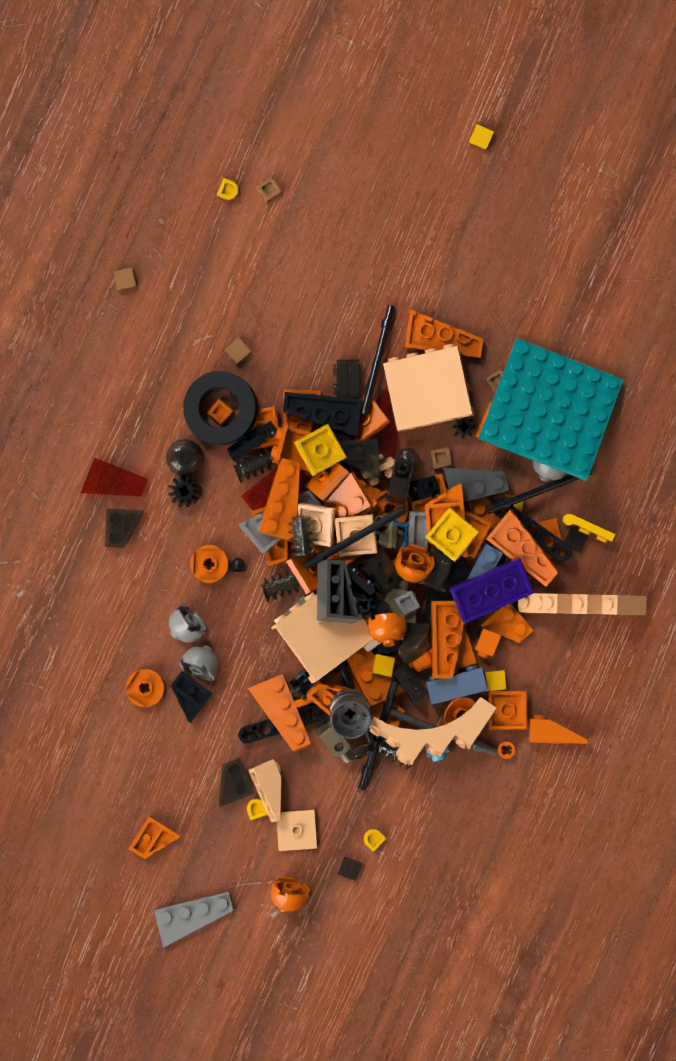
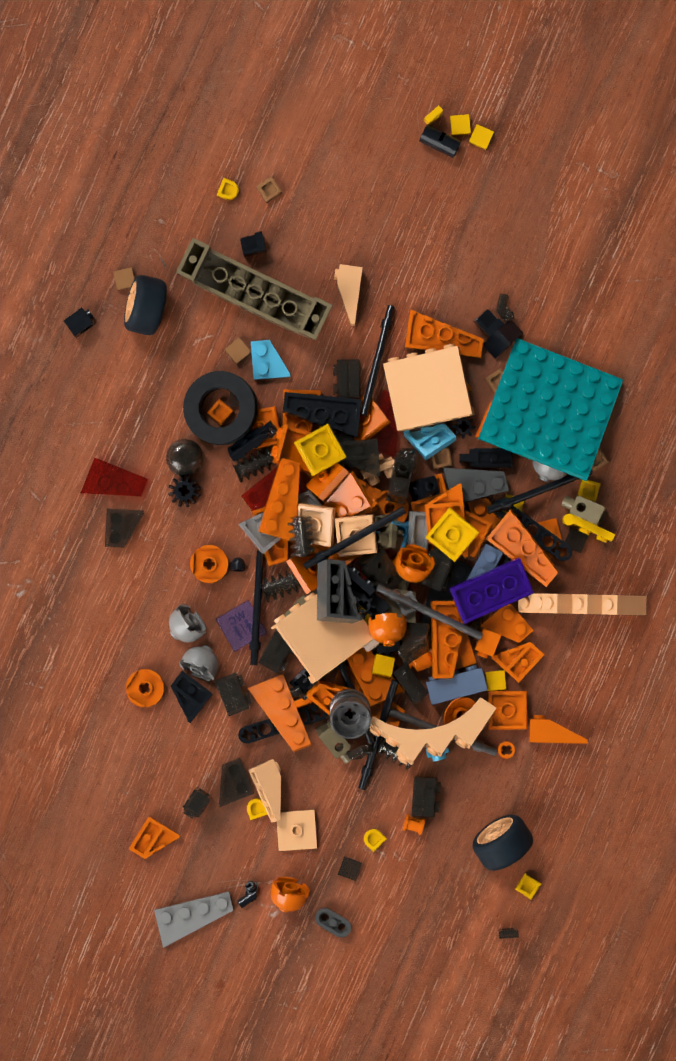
none -> black brick [64,307,95,338]
none -> black wheel [124,275,167,335]
none -> dark tan slope [176,238,333,340]
none -> clear smoke brick [183,787,212,819]
none -> clear smoke brick [215,672,253,716]
none -> clear purple tile [216,600,268,652]
none -> black arm [237,881,258,908]
none -> black panel [240,231,266,257]
none -> black bar [249,550,264,666]
none -> medium azure wing [251,340,290,380]
none -> clear smoke brick [258,629,294,673]
none -> dark grey plate [315,908,351,937]
none -> light nougat slope [334,264,363,326]
none -> flat silver bar [376,584,483,640]
none -> medium azure wing [403,424,456,460]
none -> orange bush [403,814,425,835]
none -> clear smoke brick [411,776,441,817]
none -> black pin [419,124,462,158]
none -> yellow tile [424,105,443,125]
none -> yellow tile [450,114,471,136]
none -> black hinge [459,448,513,468]
none -> black wheel [472,814,533,871]
none -> black panel [474,309,504,338]
none -> black slope [483,319,523,359]
none -> orange wing [491,642,544,683]
none -> clear smoke arm [496,294,514,321]
none -> clear smoke tile [498,928,519,939]
none -> yellow tile [515,873,541,900]
none -> dark tan torso [561,495,607,527]
none -> yellow tile [577,480,601,502]
none -> medium nougat tile [591,447,609,472]

